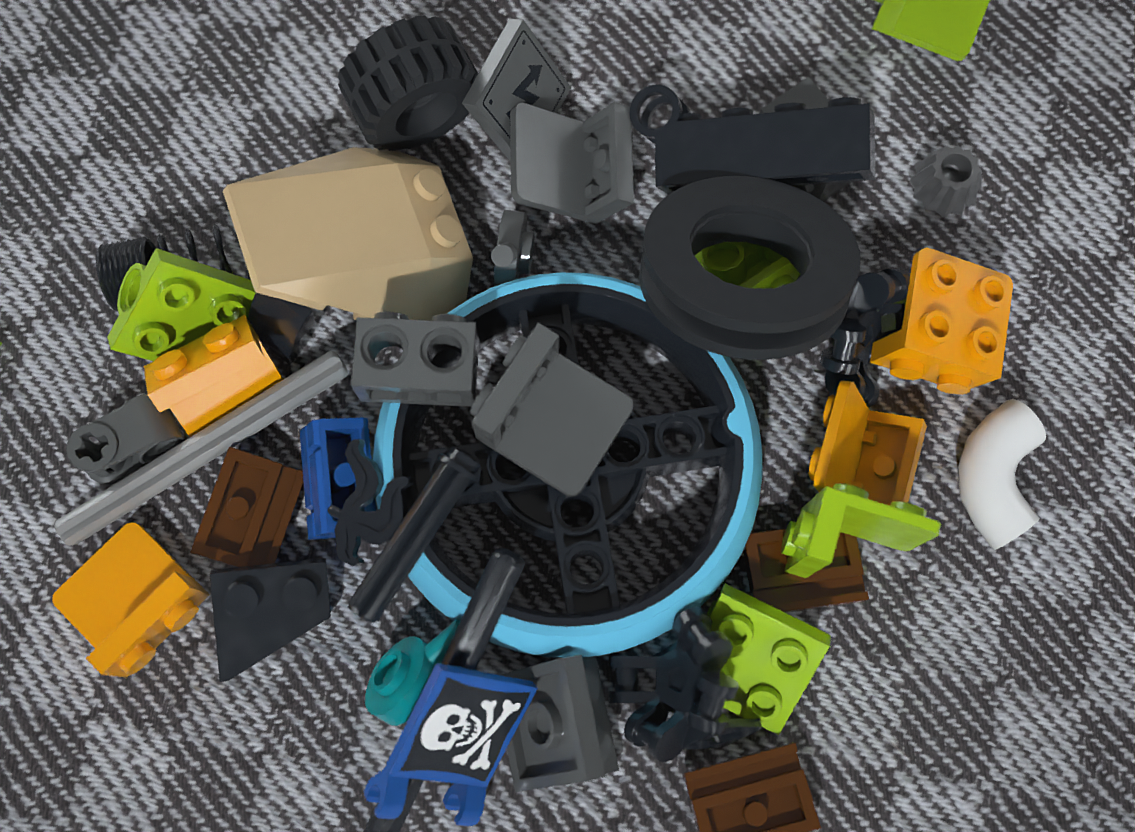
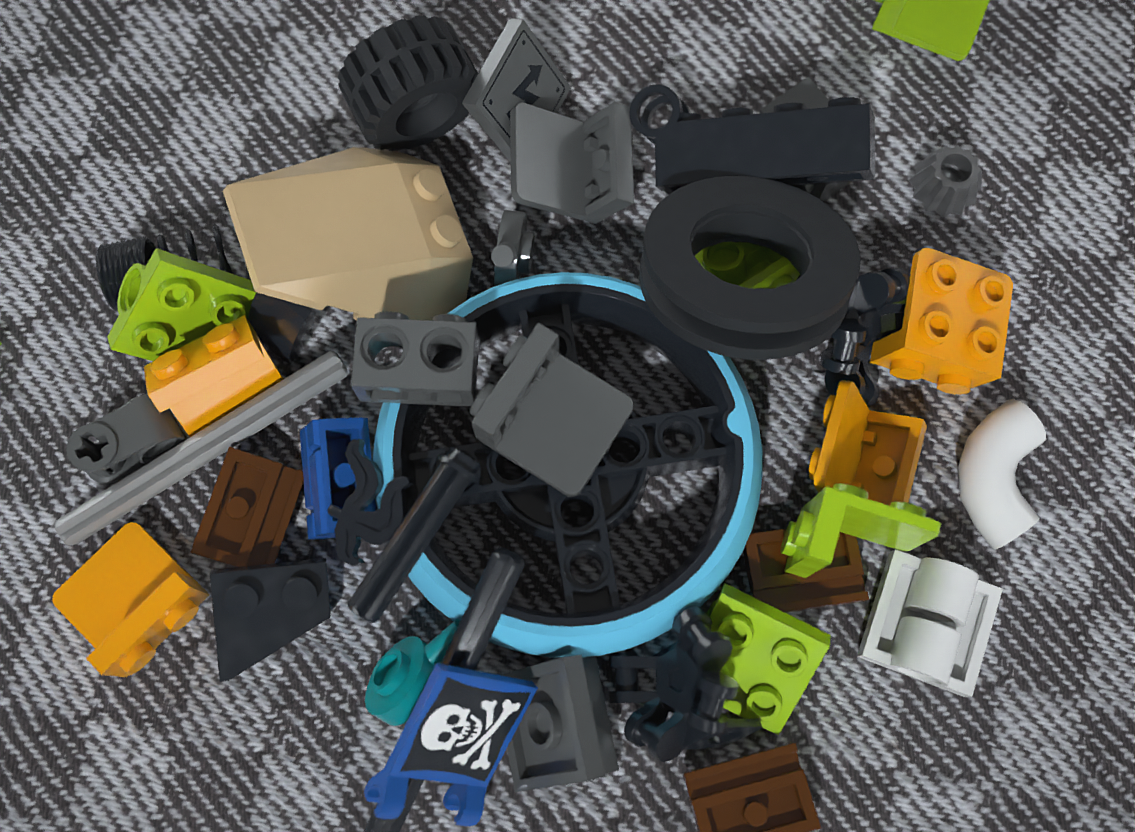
none -> white plate [857,549,1003,697]

